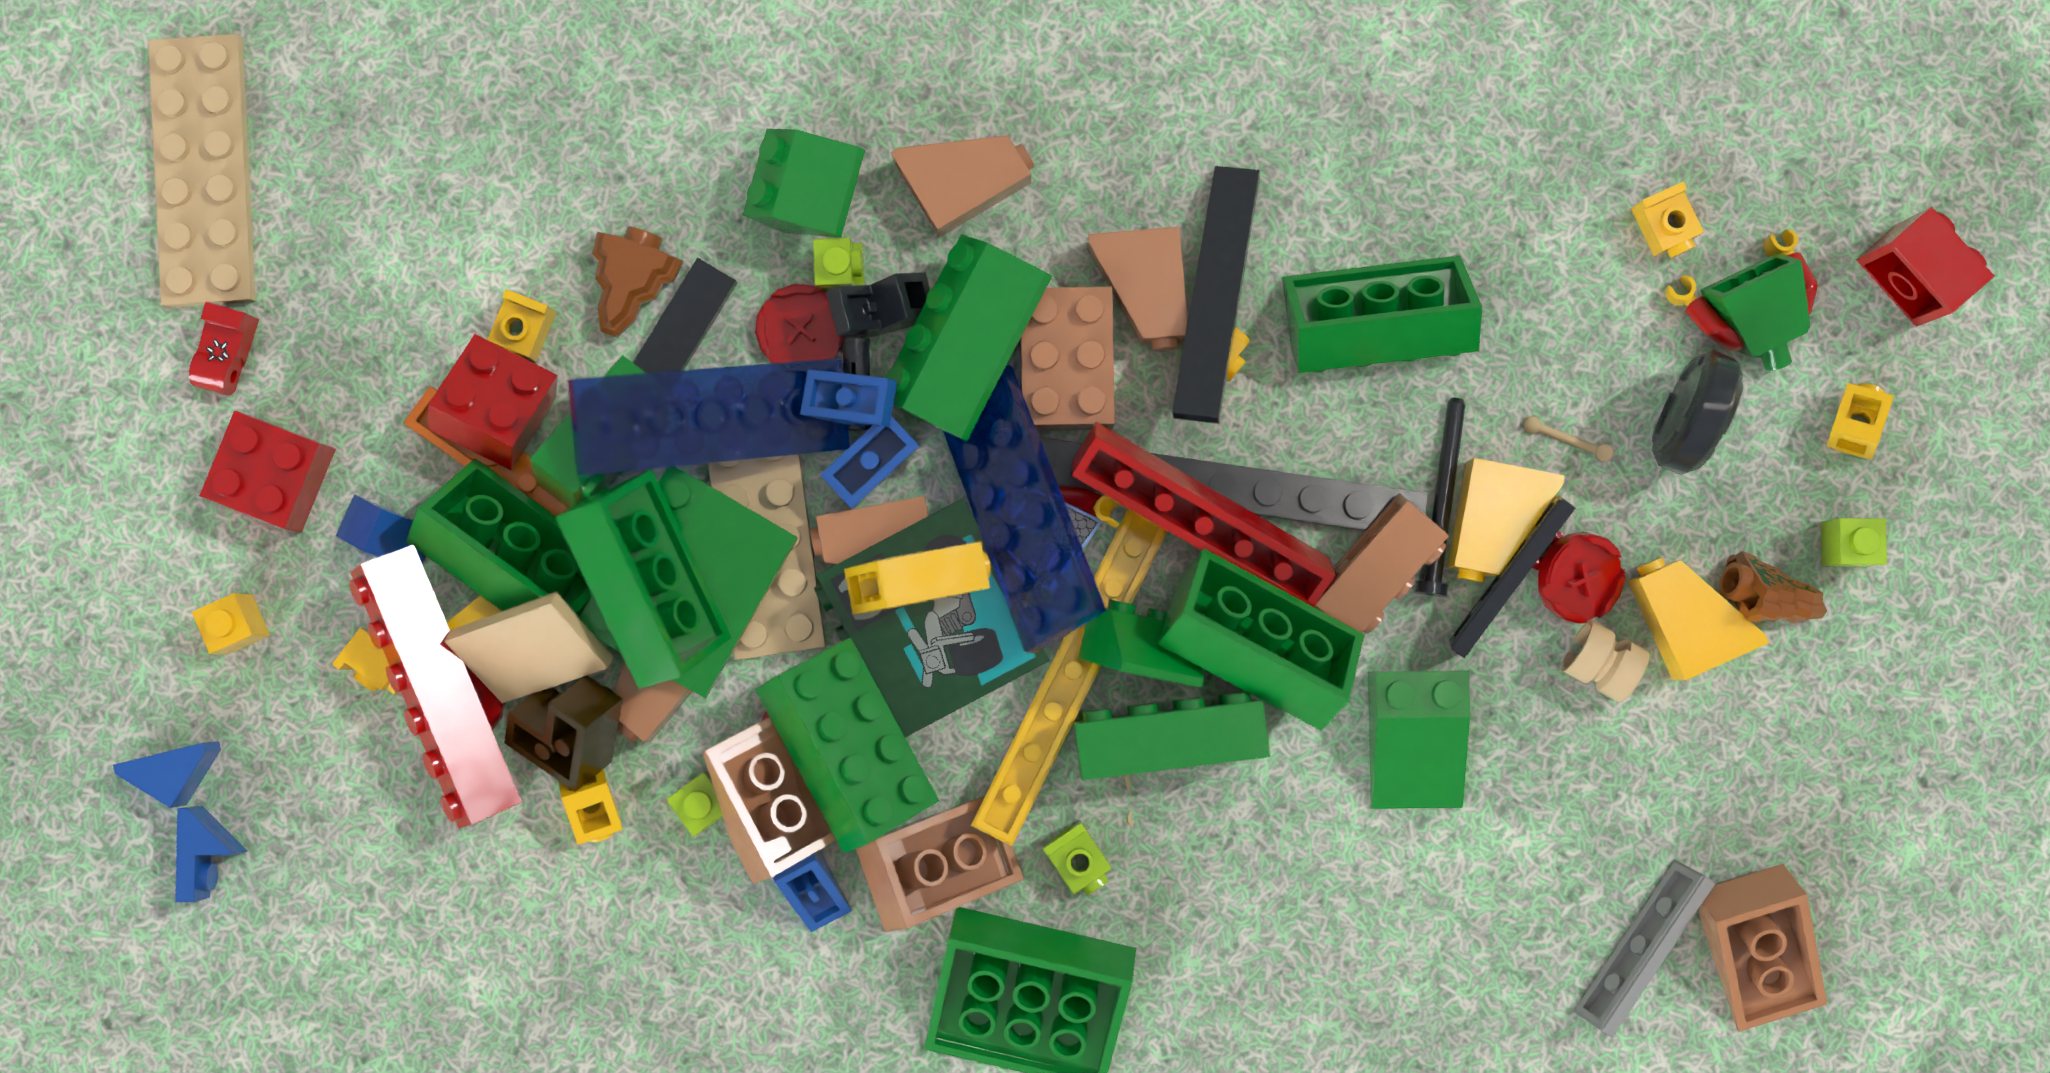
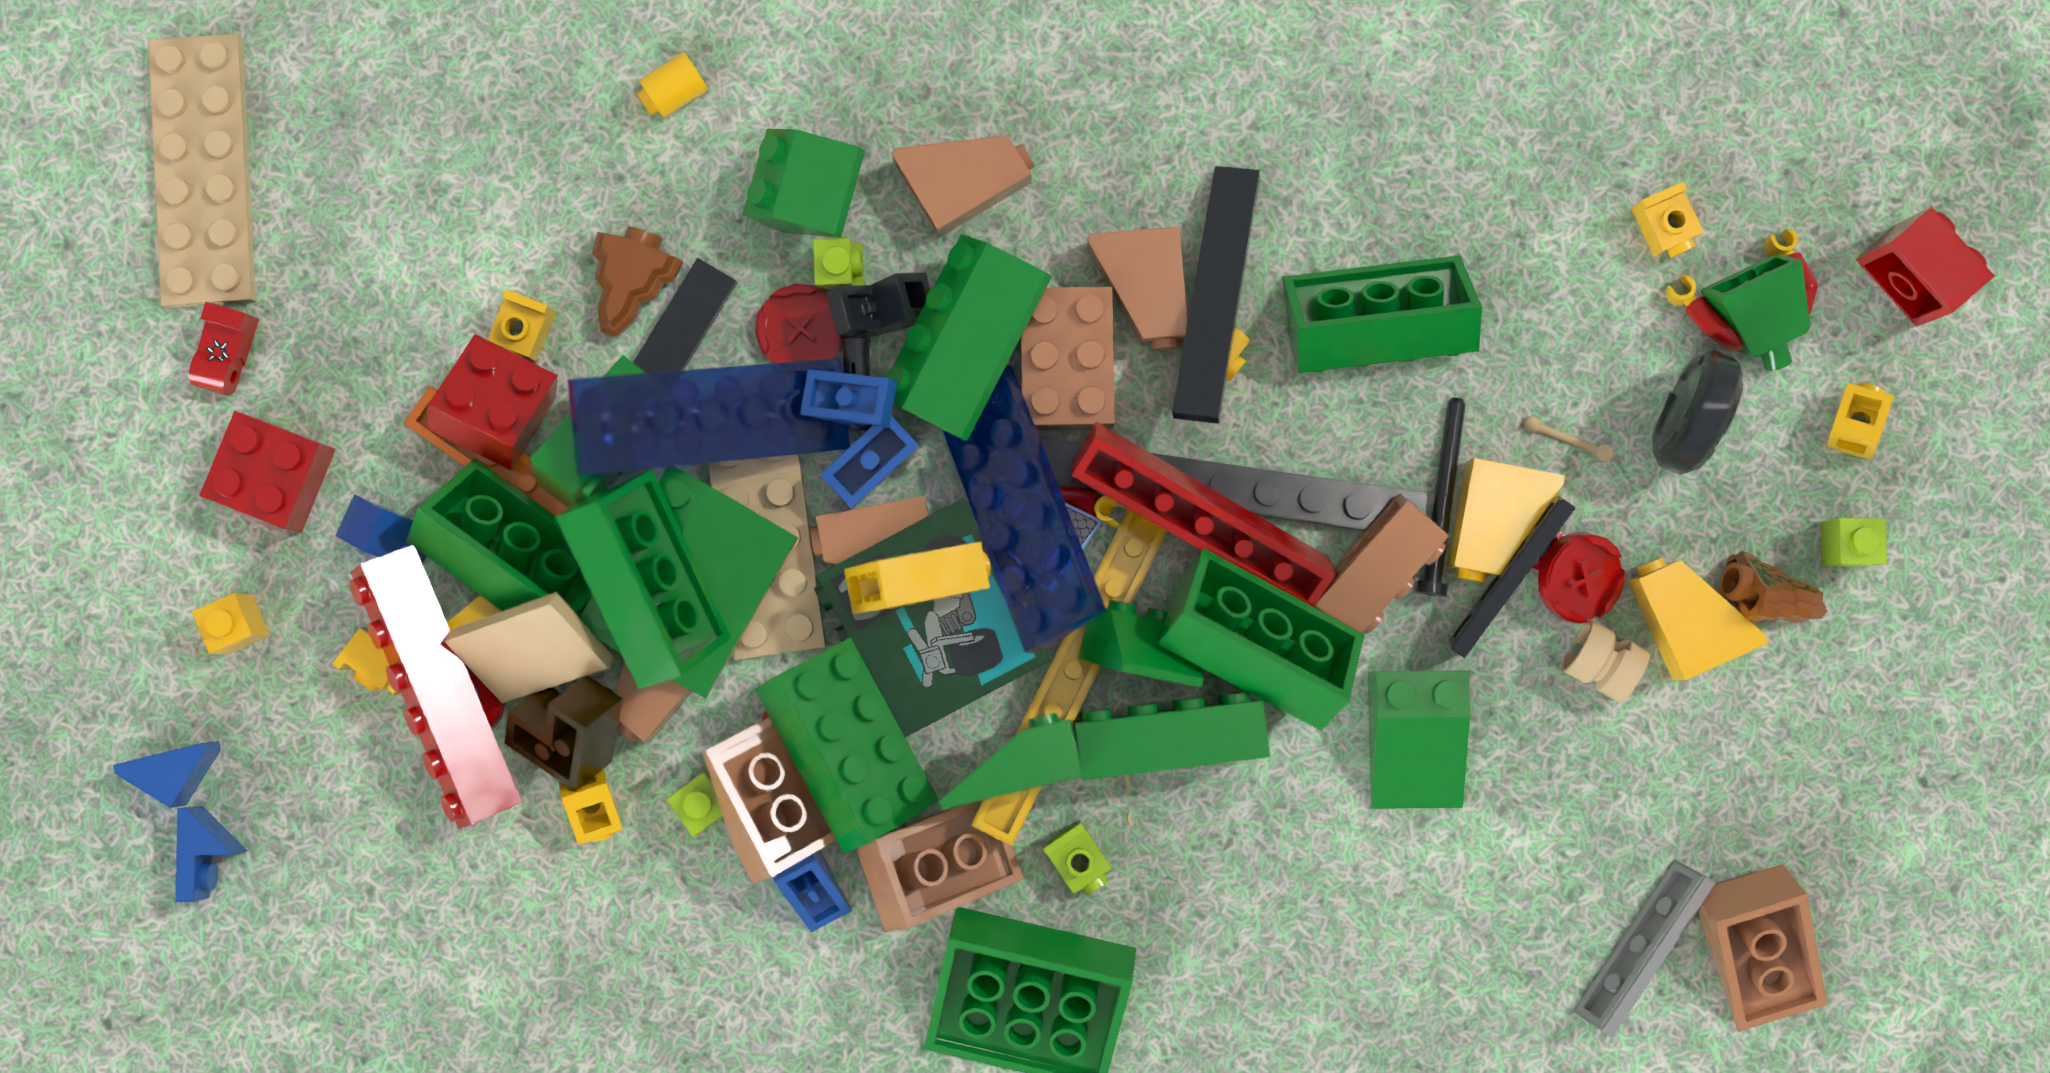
none -> yellow brick [636,51,709,119]
none -> green slope [940,713,1083,810]

